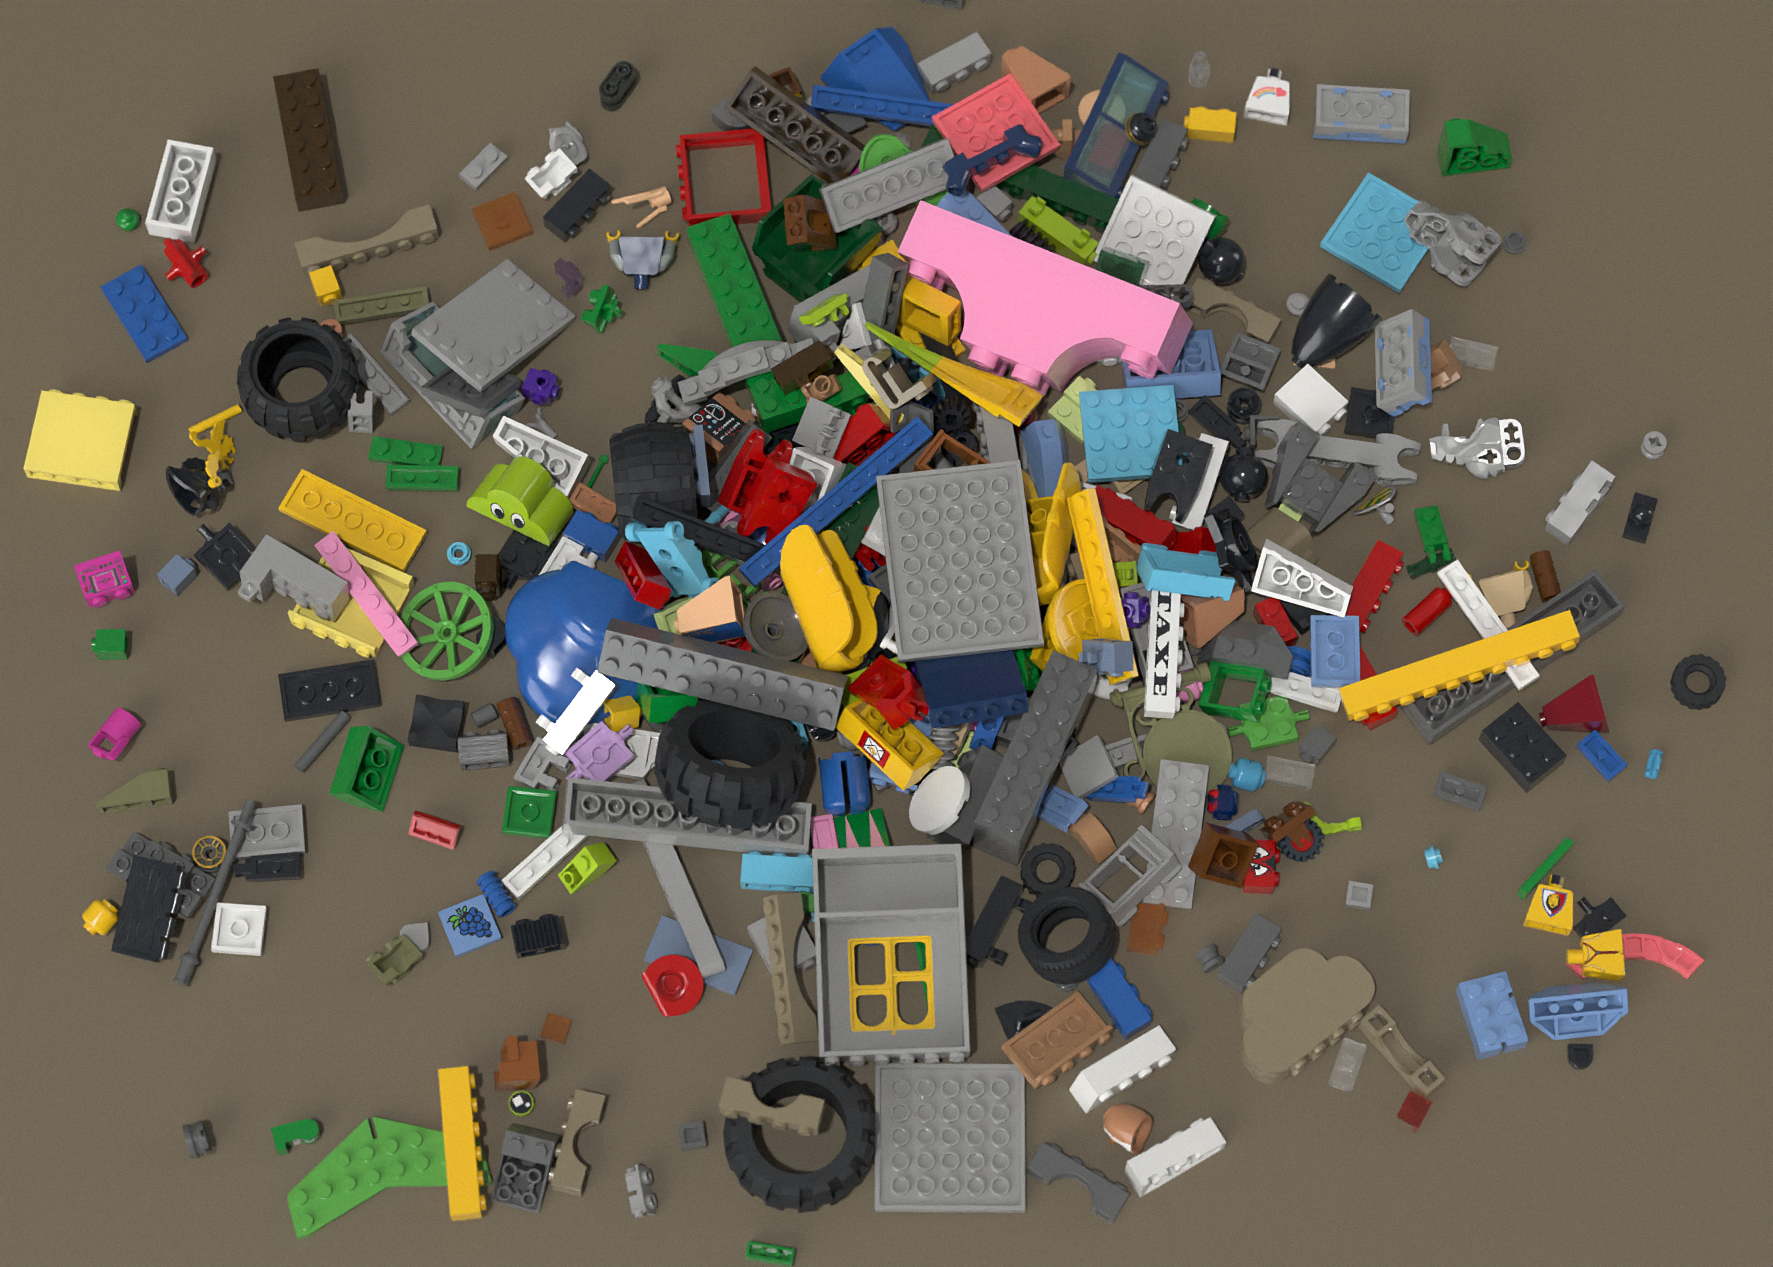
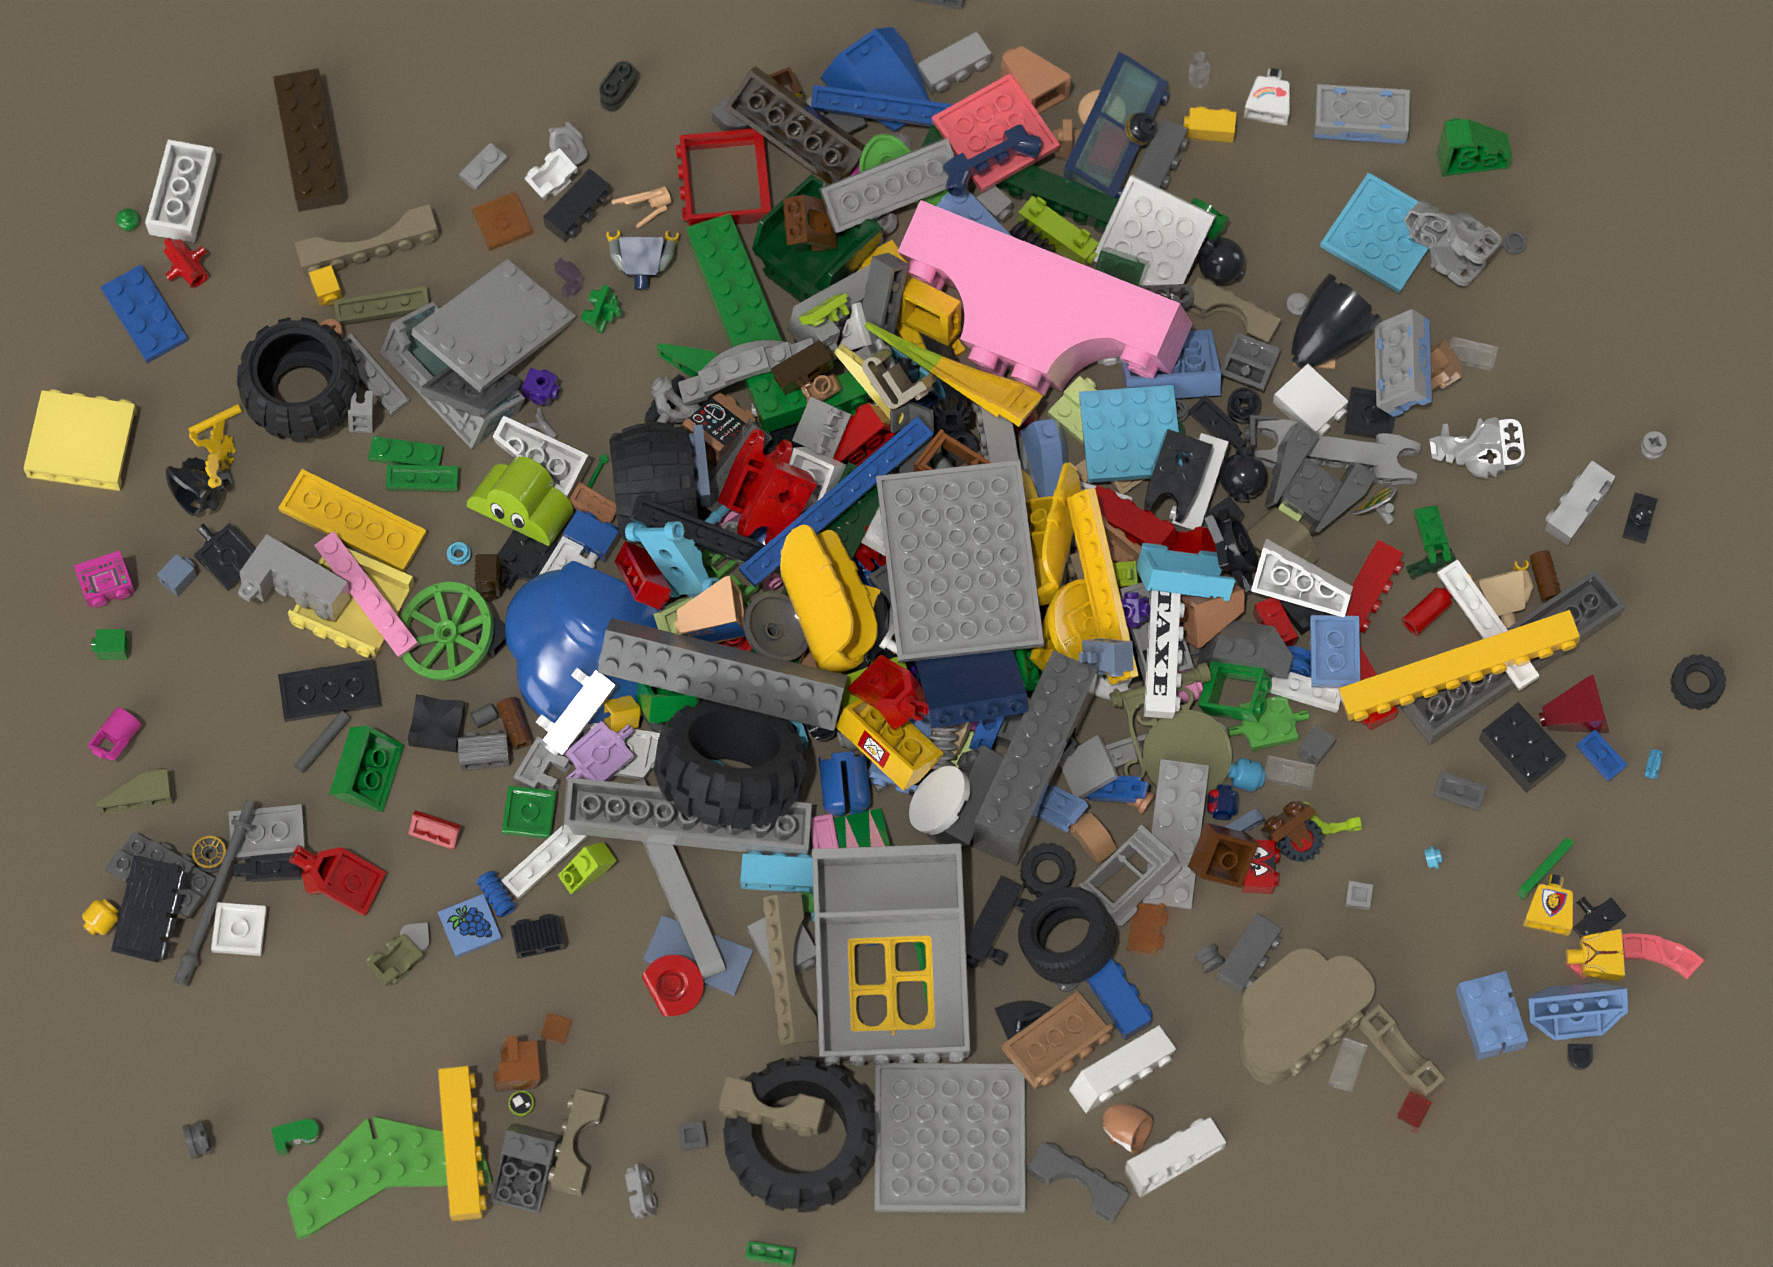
none -> red plate [289,845,386,916]

